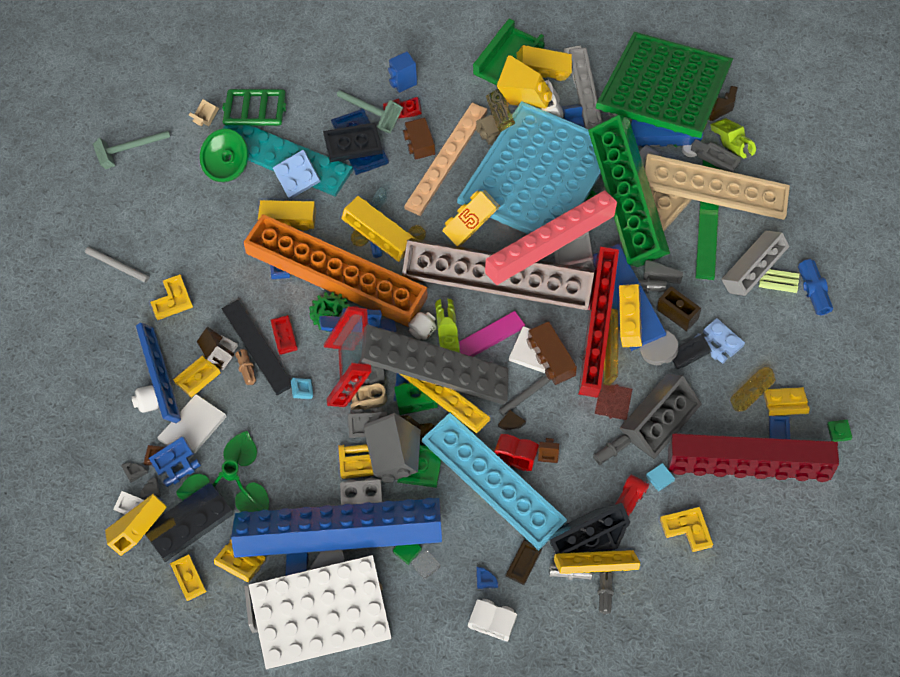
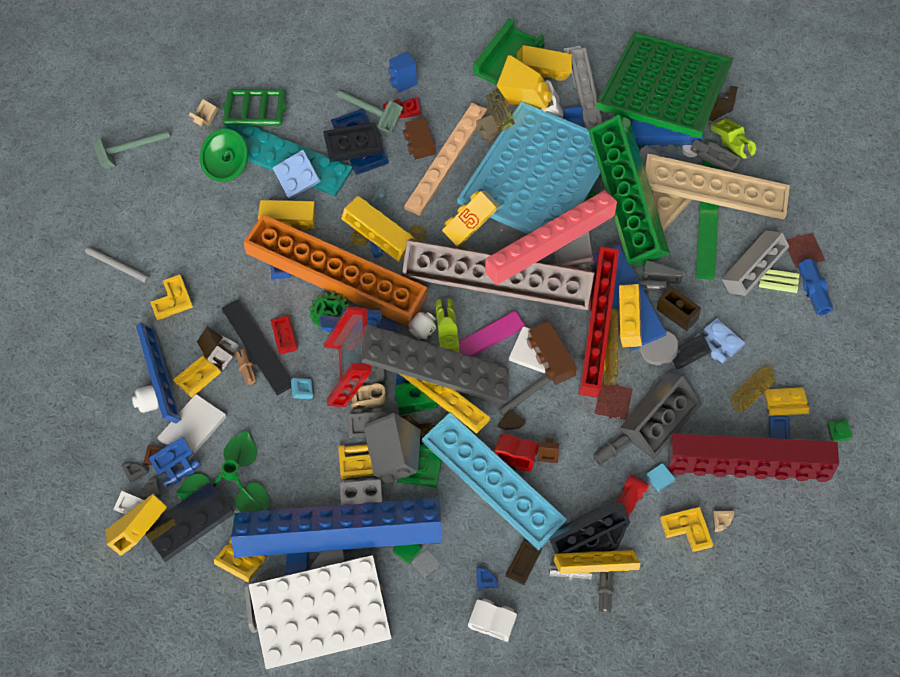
yellow plate [170,554,206,601] -> none
none -> tan tile [713,511,734,532]
none -> clear red piece [786,233,825,268]

